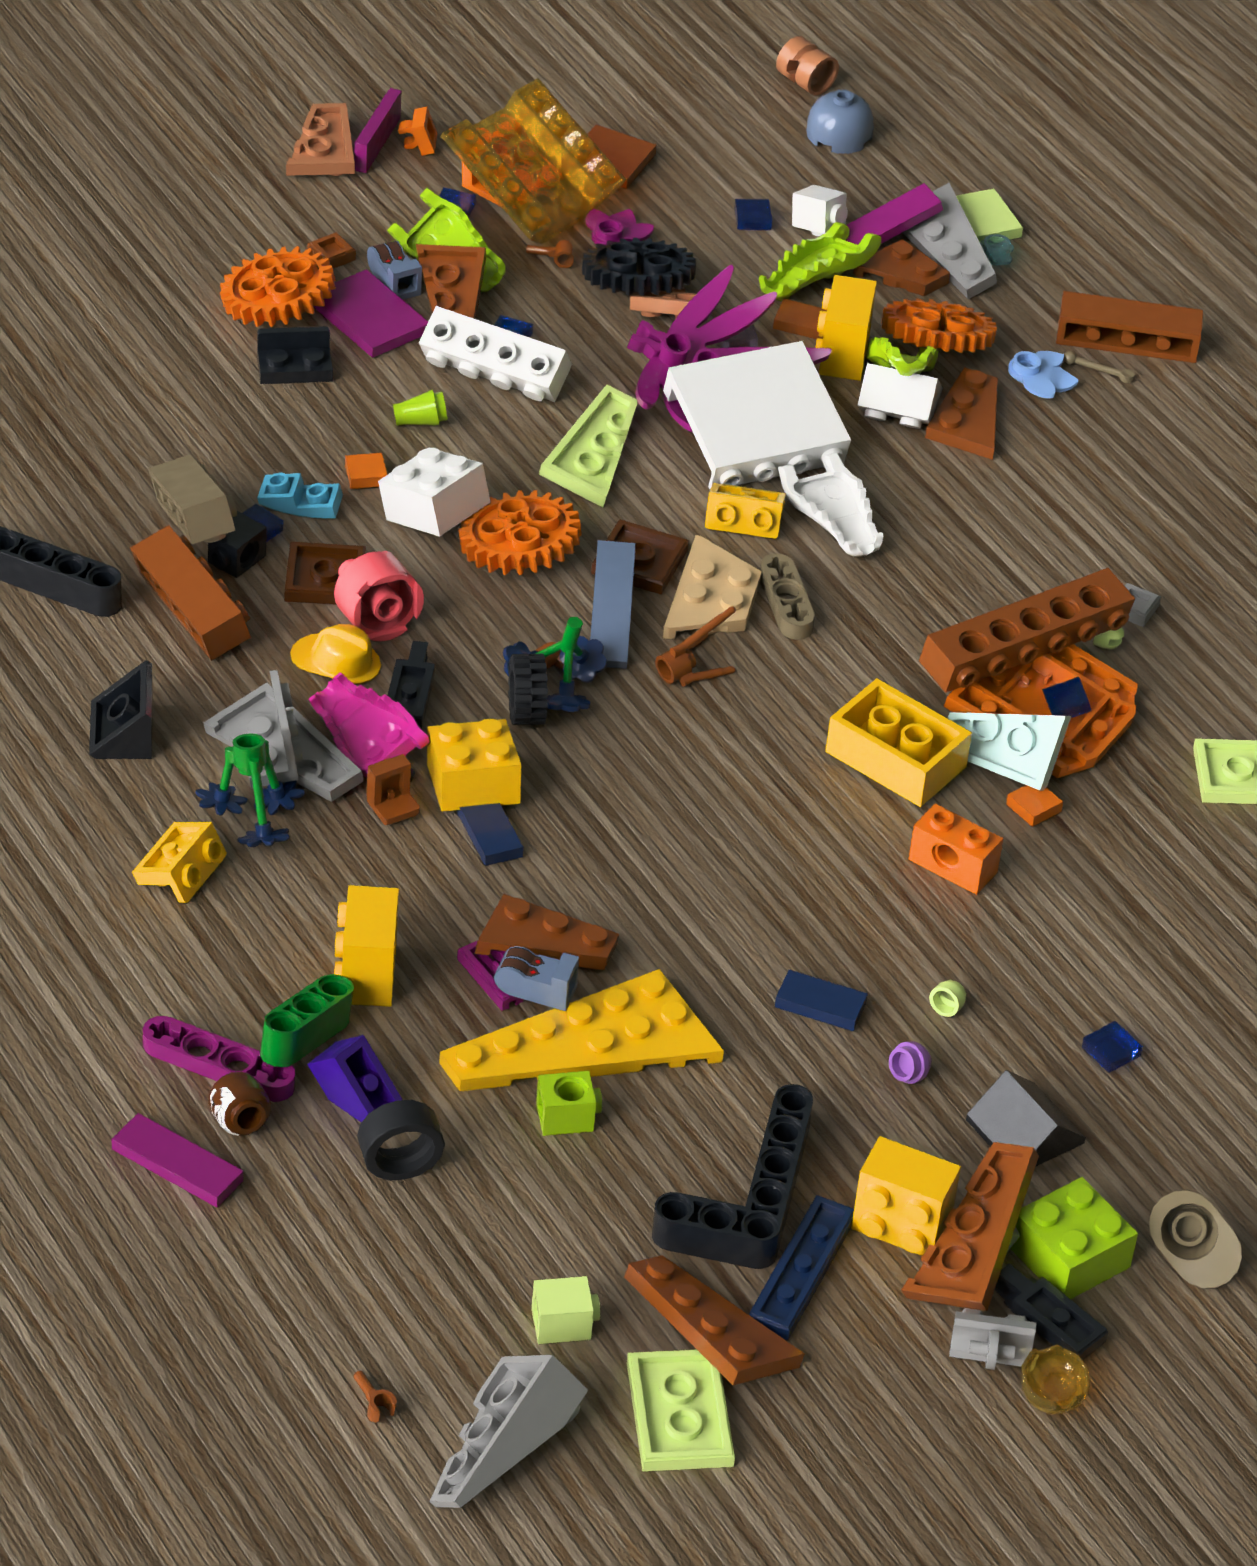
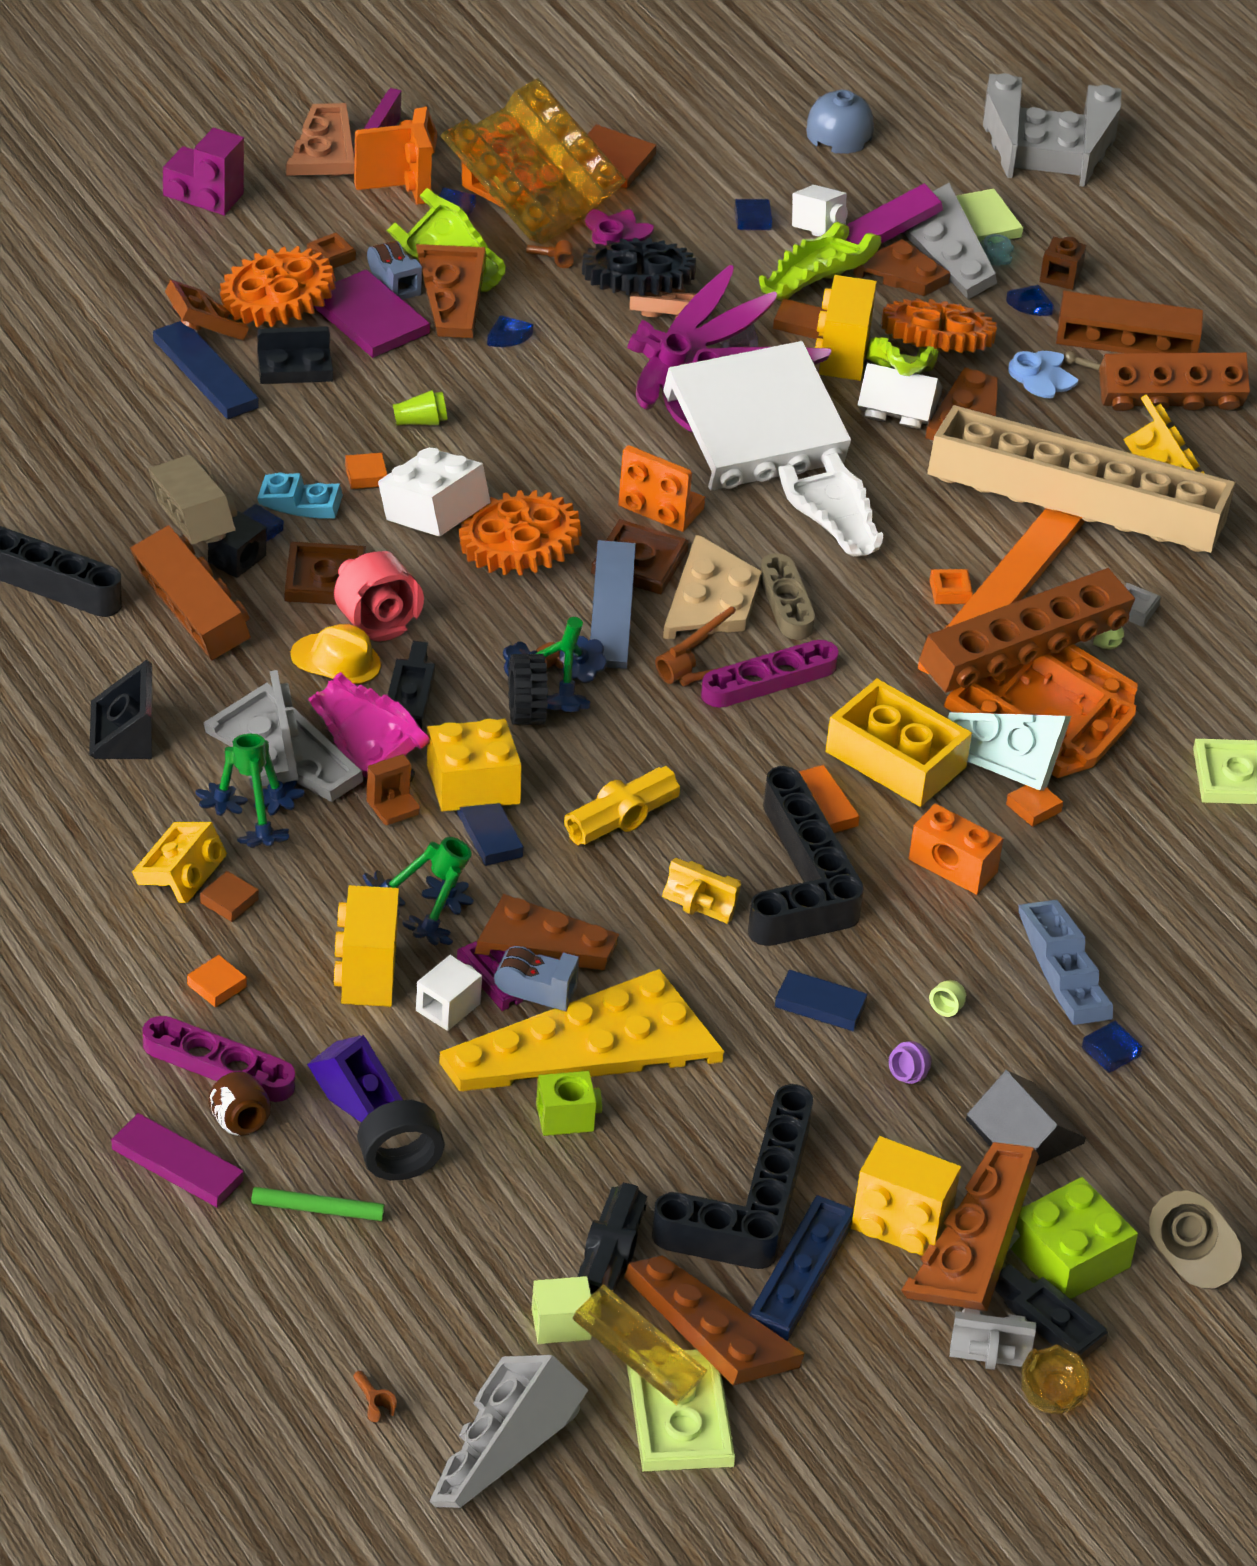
green beam [260,974,354,1067] -> none
white brick [419,306,572,402] -> none
yellowish green wing [539,385,638,507] -> none
yellow bracket [705,483,786,539] -> none
nougat wheel [776,36,839,96] -> none
clear blue tile [1042,677,1092,718] -> none
none -> dark blue tile [153,321,259,419]
none -> magenta brick [163,127,244,216]
none -> dark orange wing [165,279,249,341]
none -> orange tile [187,955,247,1007]
none -> dark orange tile [200,871,259,922]
none -> bright green bar [251,1187,385,1221]
none -> orange bracket [354,123,432,205]
none -> plant [363,837,474,946]
none -> white brick [416,955,482,1031]
none -> yellow piece [564,766,680,846]
none -> clear yellow tile [573,1284,707,1406]
none -> black piece [578,1182,648,1306]
none -> orange bracket [618,445,706,532]
none -> yellow hips [662,858,741,924]
none -> magenta beam [701,640,839,708]
none -> black beam [748,766,864,946]
none -> orange tile [799,765,860,833]
none -> orange tile [918,508,1085,674]
none -> tan brick [927,405,1236,553]
none -> orange tile [930,569,973,604]
none -> light grey wedge [983,73,1121,187]
none -> clear blue tile [1006,285,1054,316]
none -> sand blue slope [1019,900,1113,1025]
none -> reddish brown brick [1039,236,1087,290]
none -> dark orange brick [1099,352,1250,411]
none -> yellow bracket [1123,395,1205,474]

